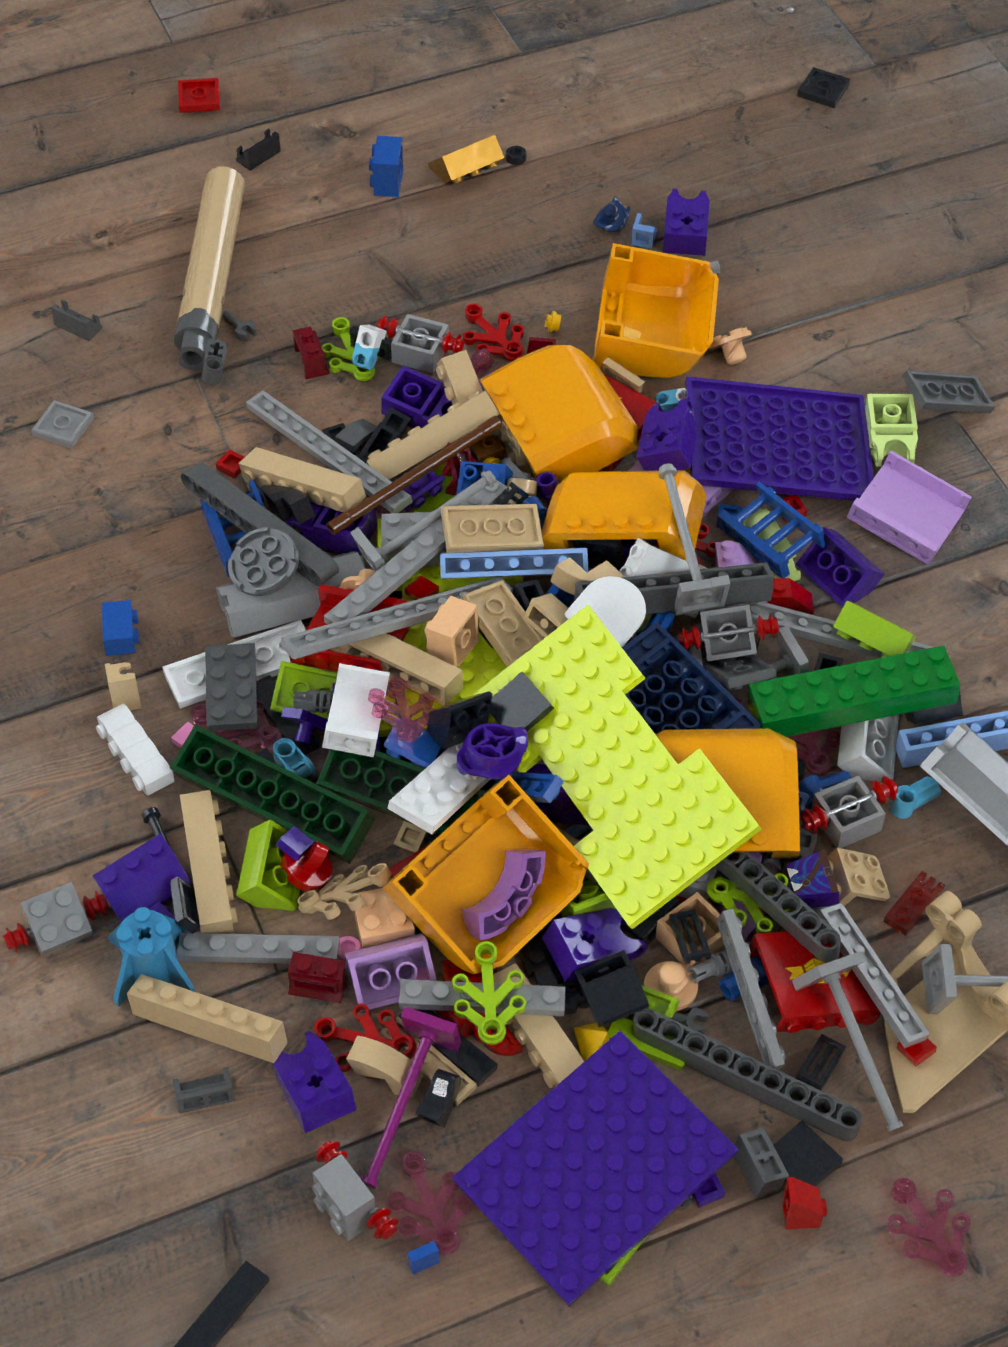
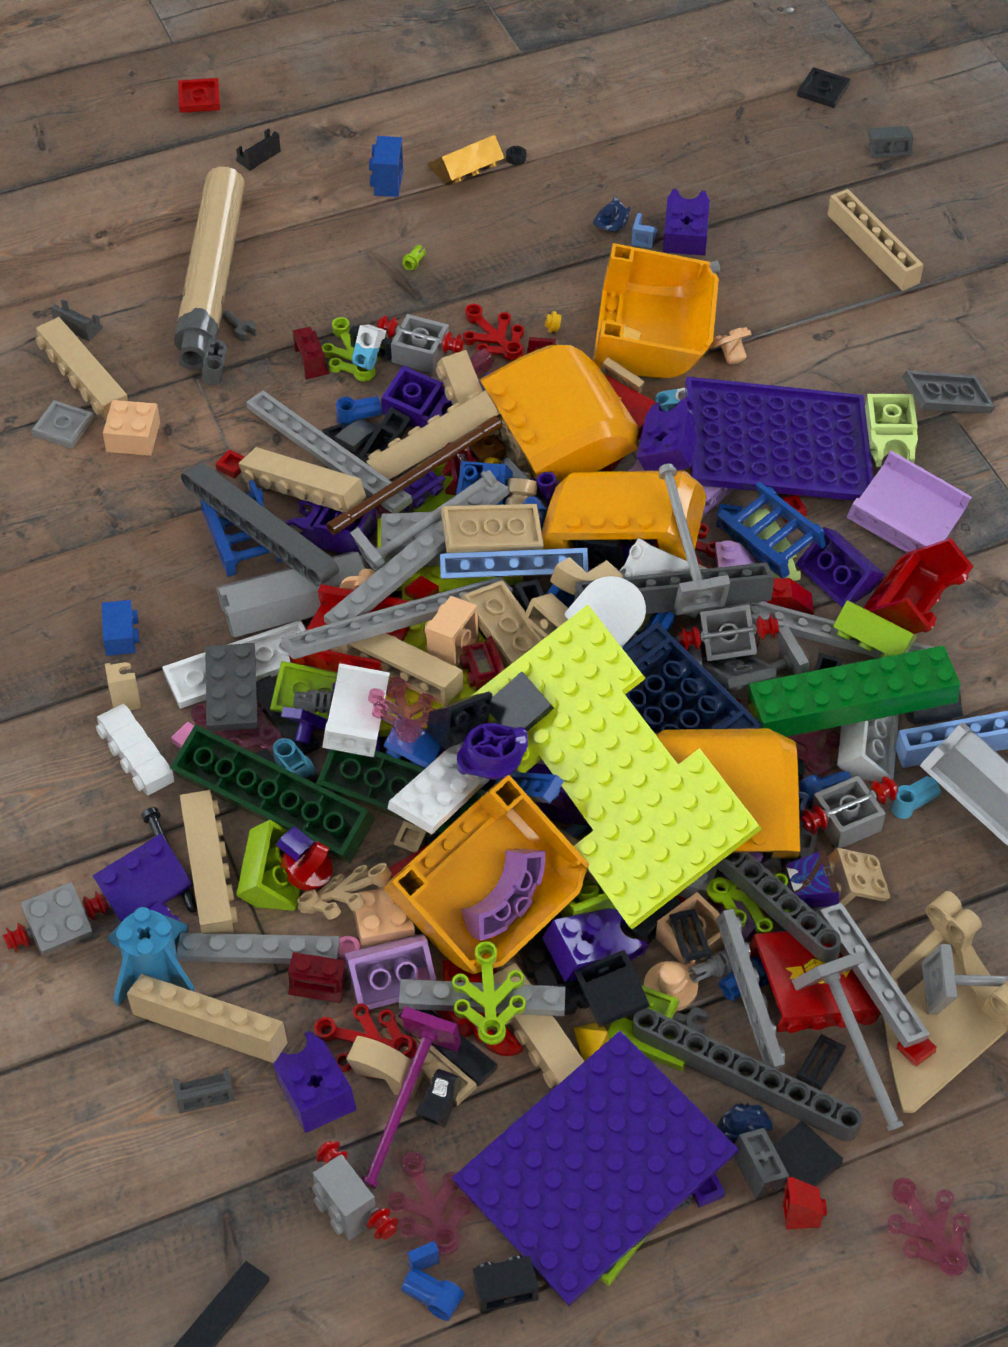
black tile [170,877,200,934] -> none
dark grey tile [228,527,299,596] -> none
black slope [260,485,315,525] -> none
black tile [496,482,529,505] -> none
clear red hinge [883,871,945,936] -> none
none -> tan brick [36,317,128,421]
none -> light nougat brick [103,400,160,456]
none -> blue piece [336,396,382,427]
none -> blue piece [401,1267,465,1321]
none -> lime pin [402,245,426,270]
none -> dark red window [460,635,505,692]
none -> black brick [473,1255,539,1313]
none -> dark blue hat [717,1103,773,1140]
none -> tan brick [828,189,923,291]
none -> red windscreen [863,538,974,634]
none -> dark grey hinge [867,126,913,158]

